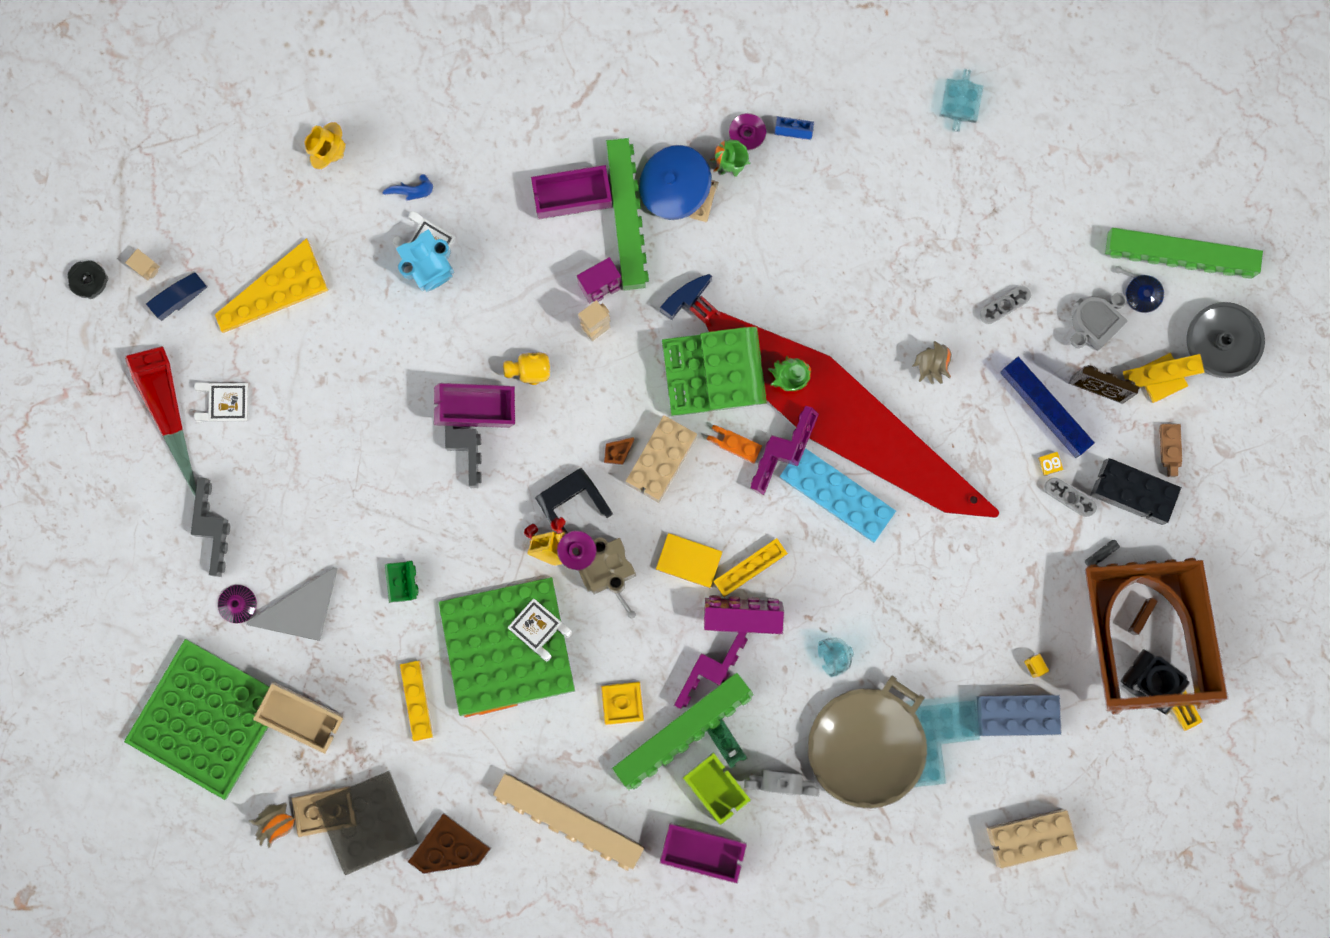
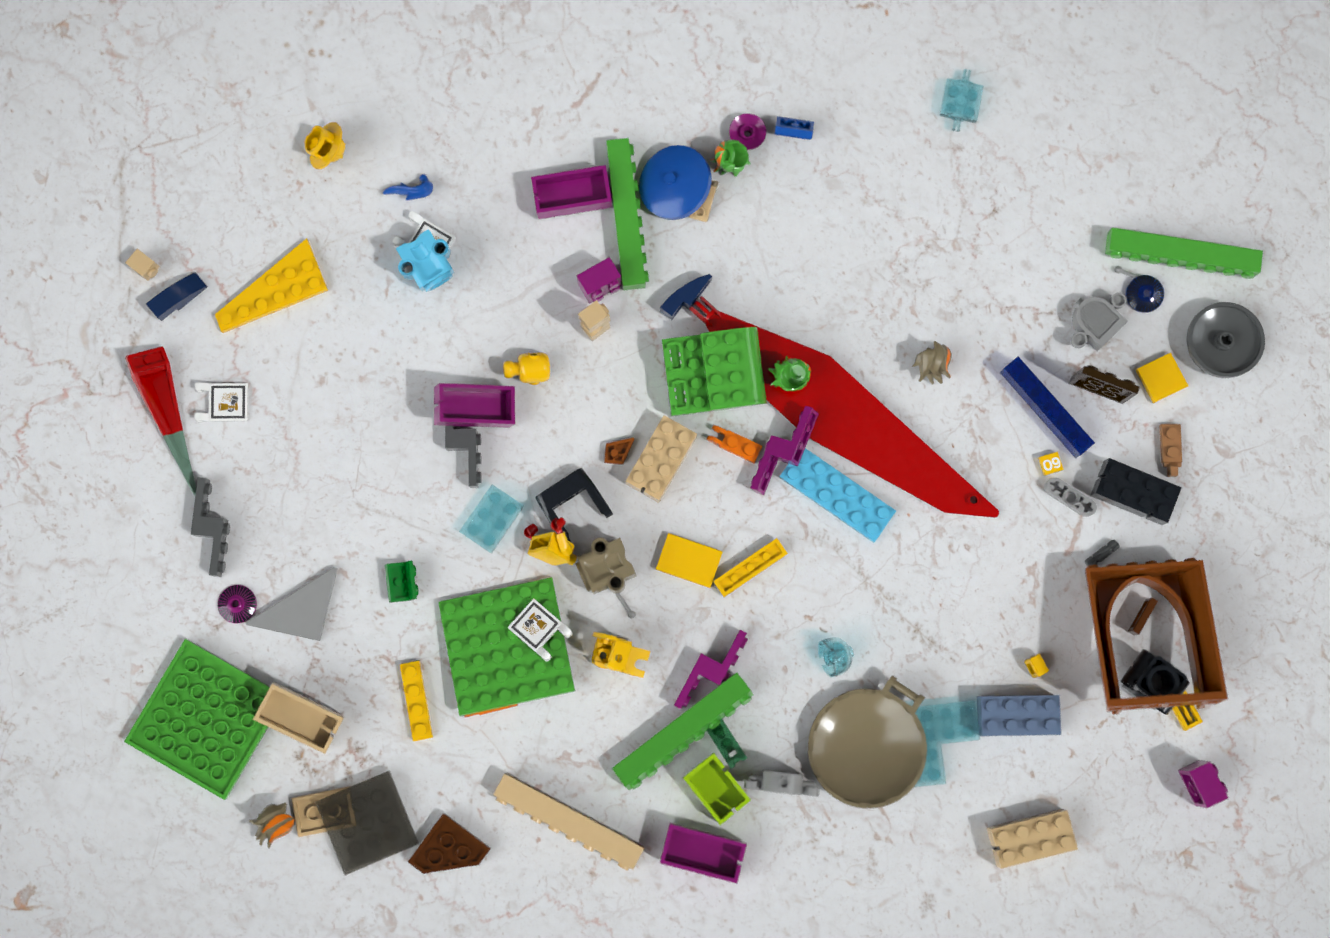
pearl dark grey plate [67,260,108,299] -> none
magenta dish [557,531,596,570] -> none
yellow tile [601,682,644,725] -> none
magenta piece [704,595,784,634] -> none
light grey beam [980,286,1031,324] -> none
yellow plate [1122,354,1205,387] -> none
none -> clear light blue plate [459,484,524,554]
none -> yellow piece [592,632,650,678]
none -> magenta brick [1178,760,1228,808]

